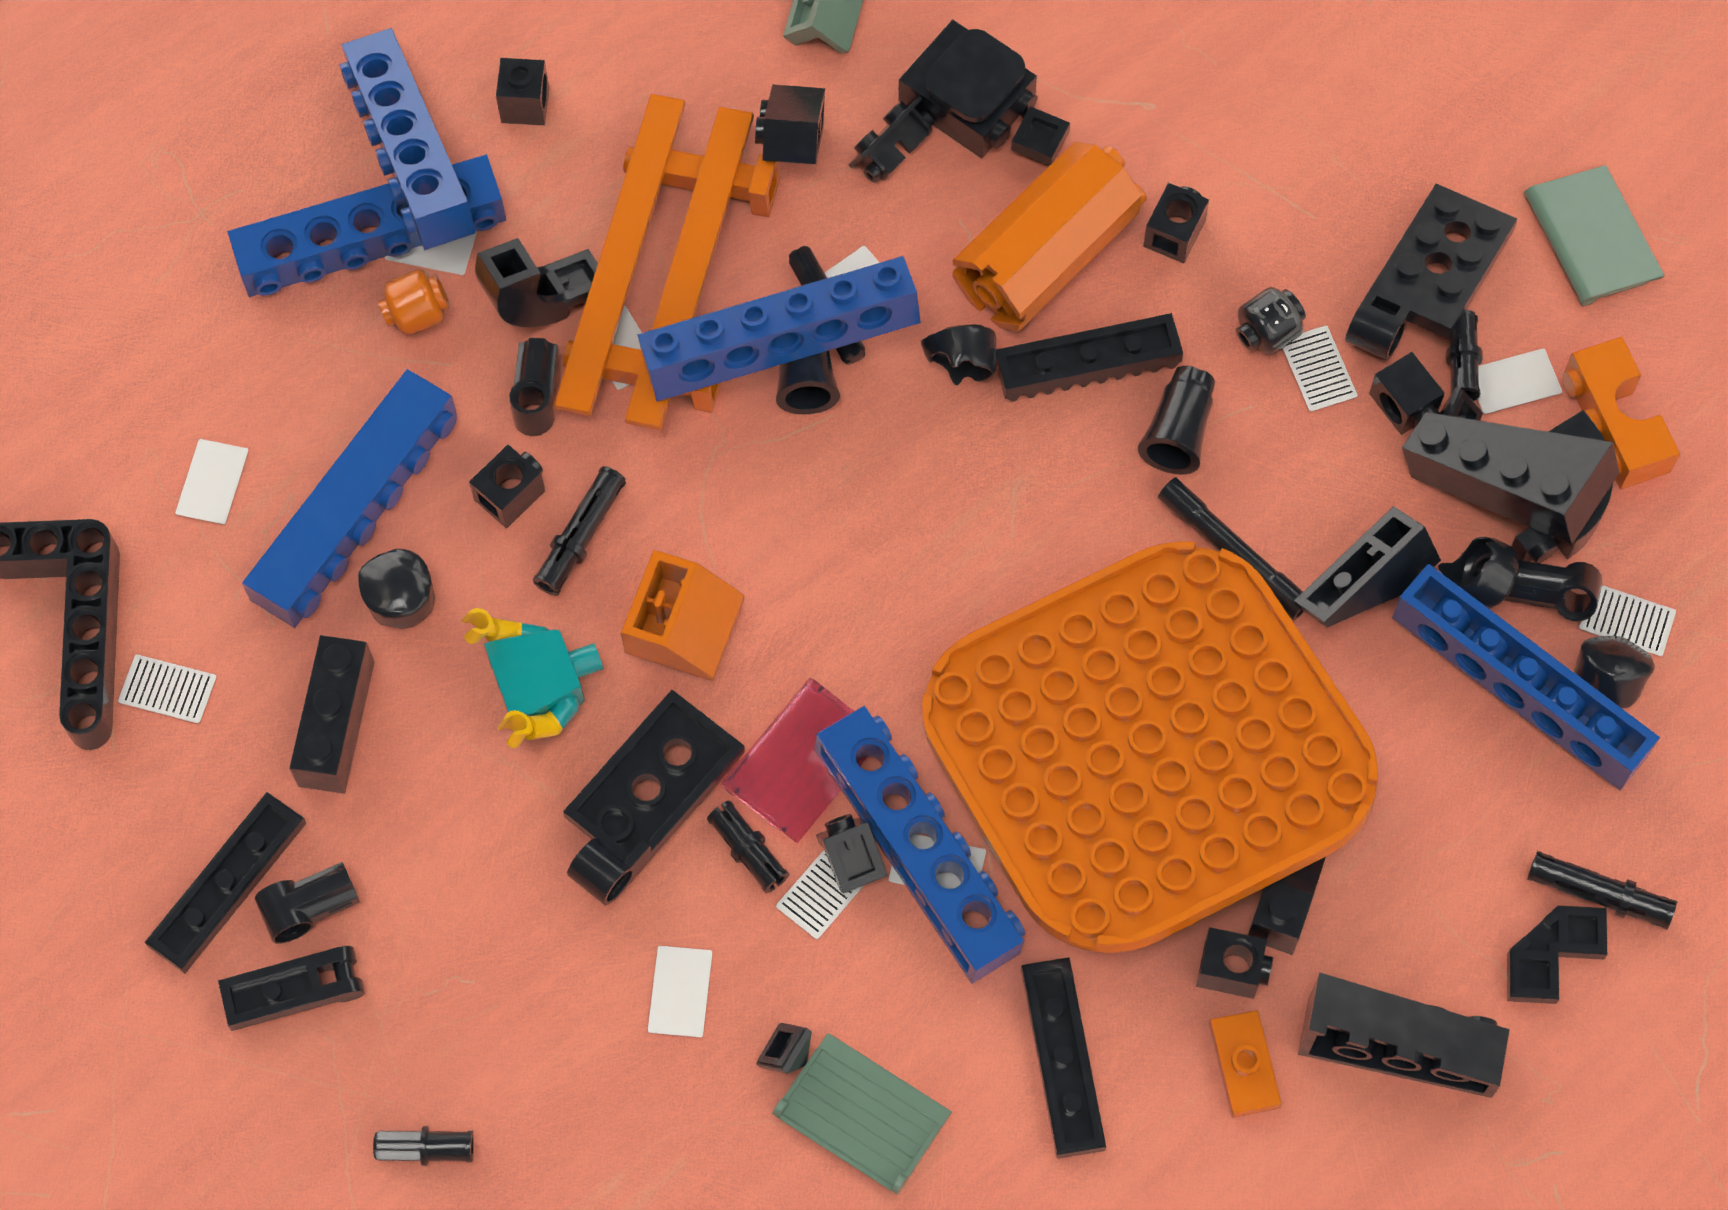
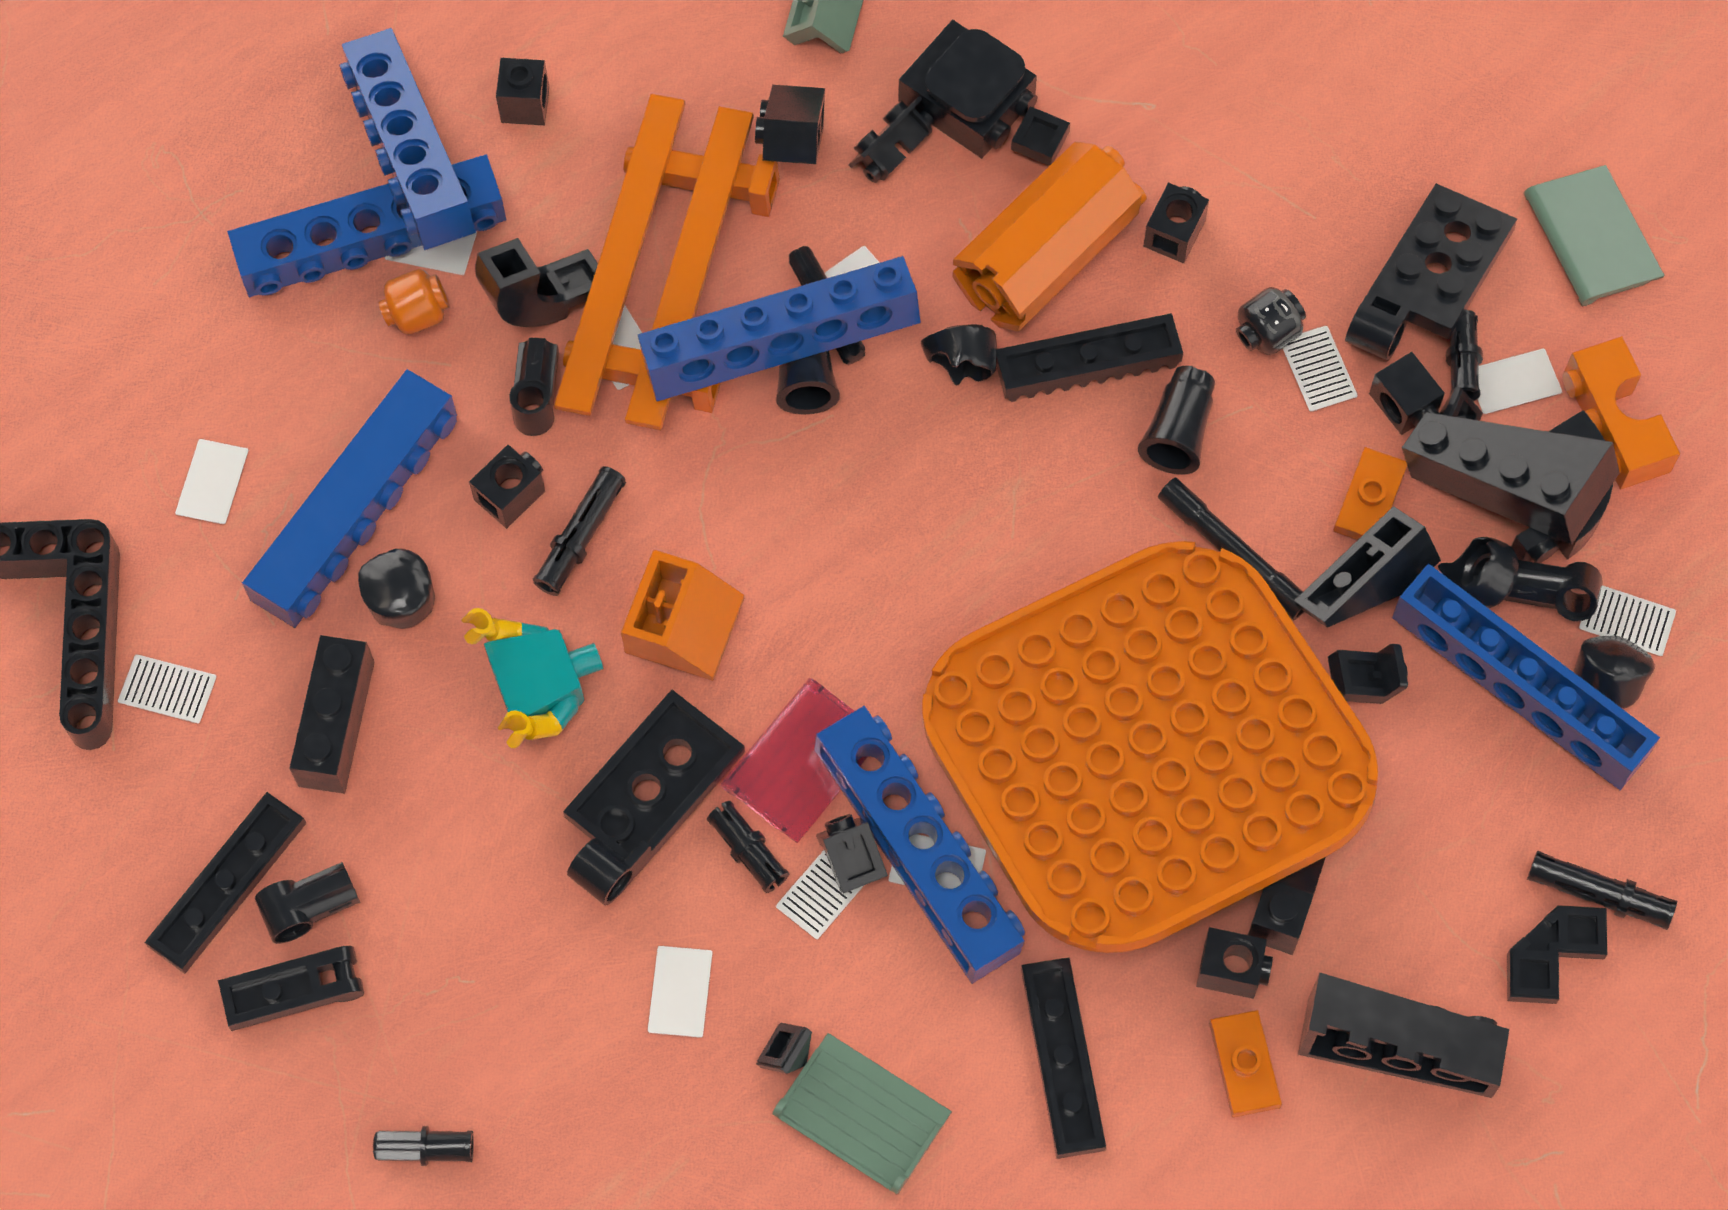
none -> black bracket [1328,644,1408,704]
none -> orange plate [1333,447,1407,540]

